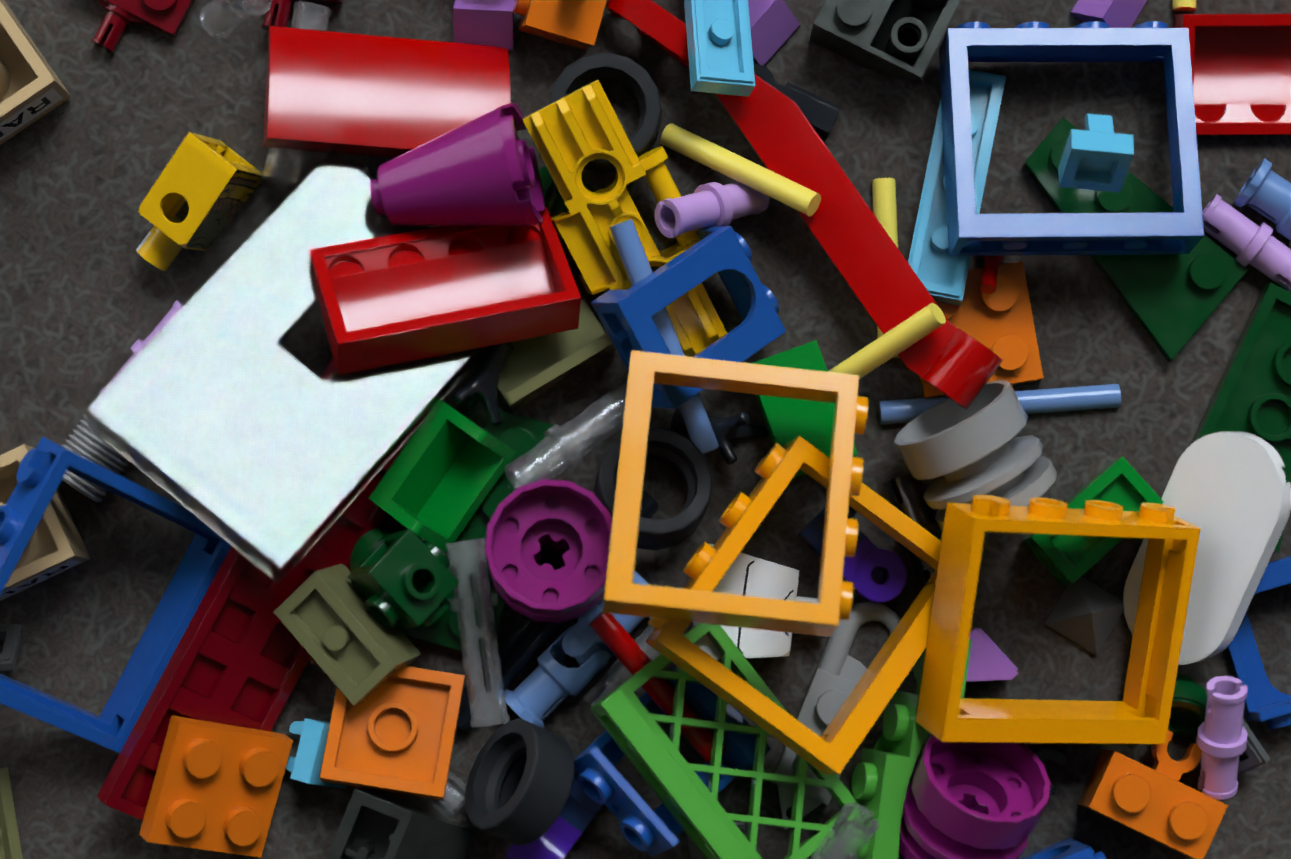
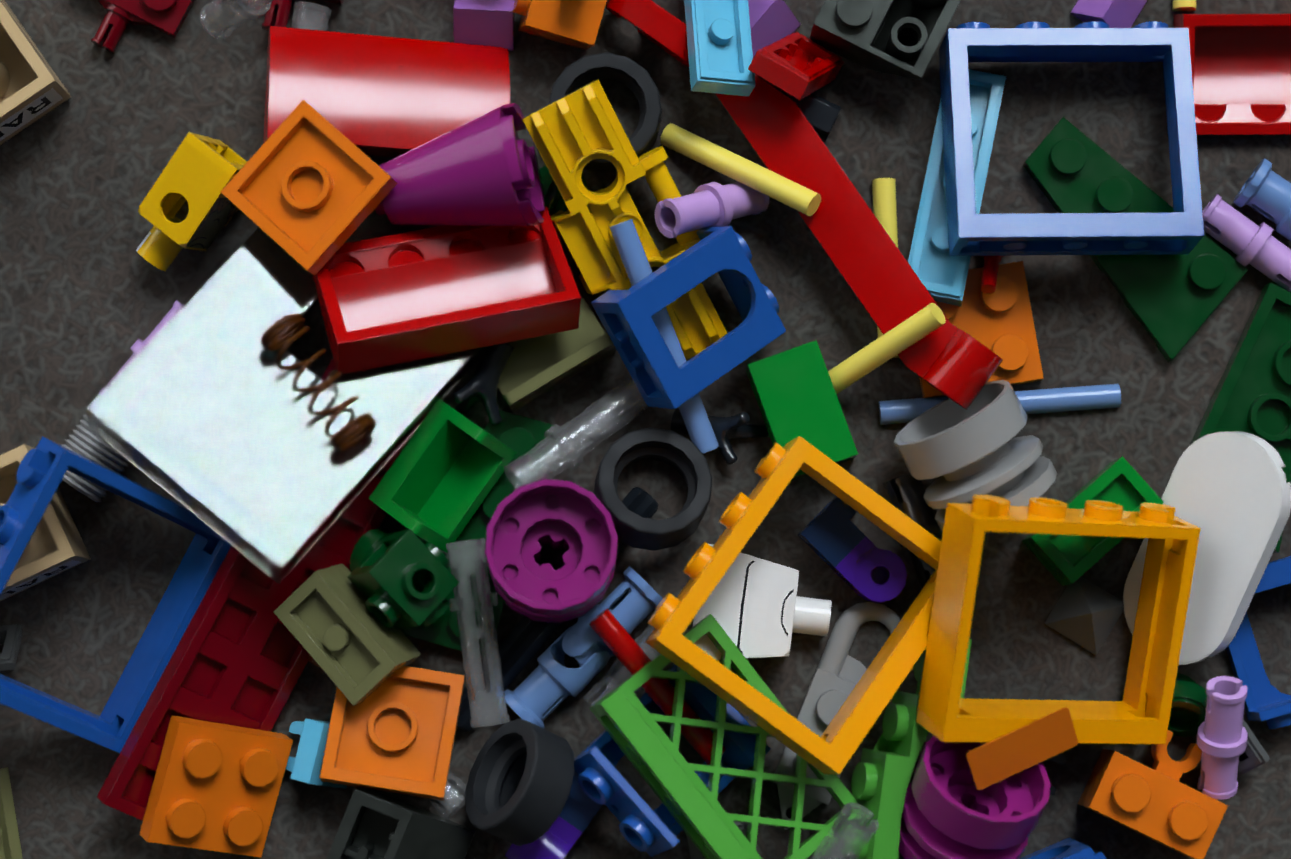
light orange window [602,350,868,637] -> none
medium lavender slope [966,628,1019,682] -> none
medium azure tile [1058,113,1134,192] -> none
none -> orange plate [221,99,397,276]
none -> reddish brown piece [260,313,377,451]
none -> red plate [748,32,844,100]
none -> orange sticker [966,707,1078,790]

